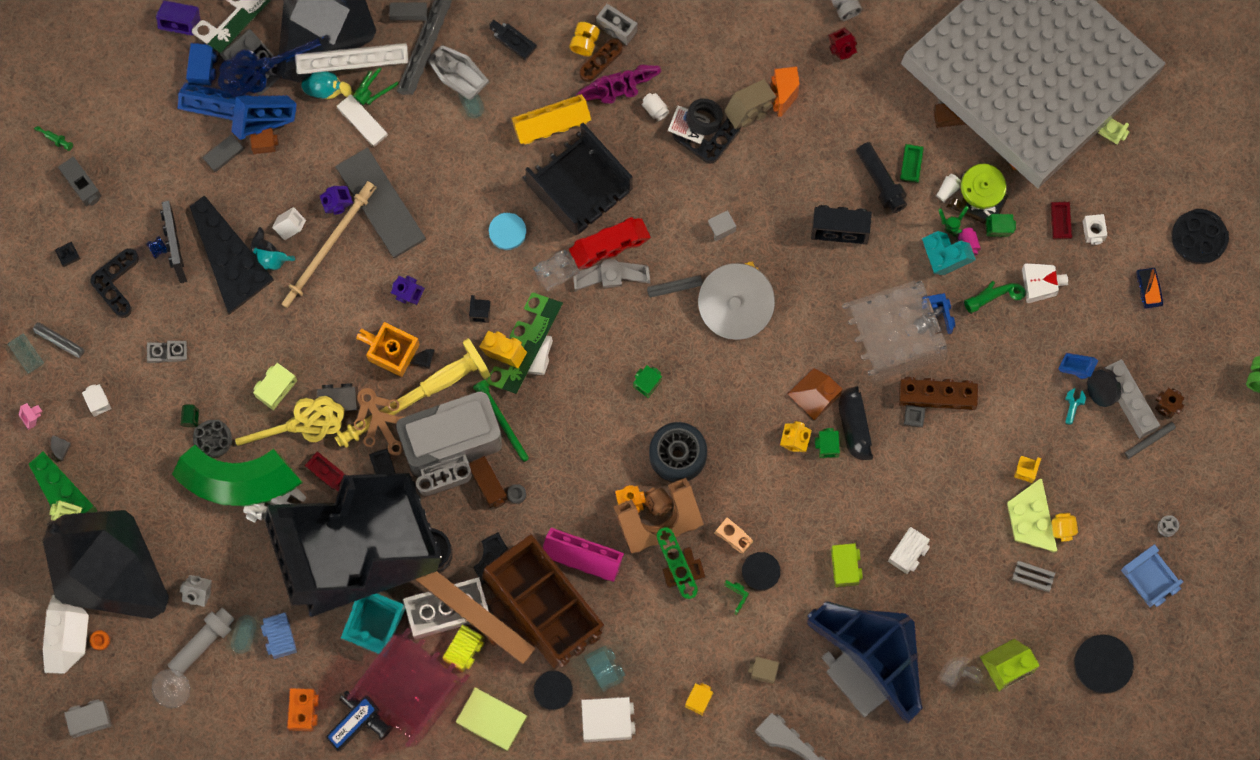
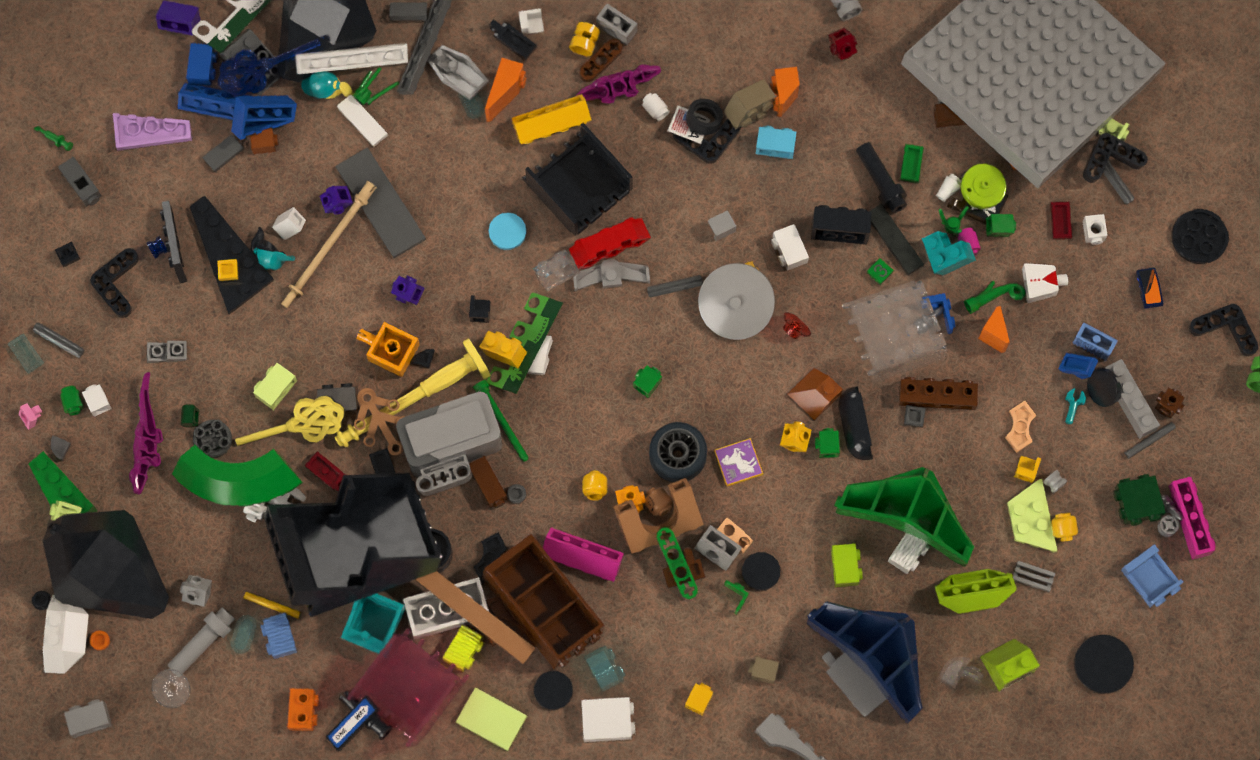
none -> black plate [32,591,51,610]
none -> green brick [60,386,84,416]
none -> lavender wing [113,113,192,150]
none -> magenta animal [129,372,163,495]
none -> yellow tile [218,259,238,281]
none -> yellow bar [244,591,301,619]
none -> orange slope [485,58,527,122]
none -> white panel [519,9,544,35]
none -> yellow head [582,470,608,501]
none -> light grey brick [694,525,742,571]
none -> tile [714,438,763,487]
none -> medium azure brick [756,126,796,159]
none -> white brick [771,224,809,271]
none -> clear red piece [783,312,811,339]
none -> green panel [834,467,974,567]
none -> green tile [867,258,894,285]
none -> pearl dark grey tile [869,204,924,275]
none -> lime wedge [935,569,1017,614]
none -> orange slope [978,306,1010,353]
none -> light nougat tile [1005,401,1036,453]
none -> light grey wheel [1043,470,1068,494]
none -> medium blue brick [1073,323,1118,361]
none -> black beam [1083,133,1148,183]
none -> dark grey axle [1096,156,1134,204]
none -> dark green brick [1113,474,1166,526]
none -> flat silver bar [1161,495,1183,520]
none -> dark pink brick [1168,477,1216,560]
none -> black beam [1189,304,1258,356]

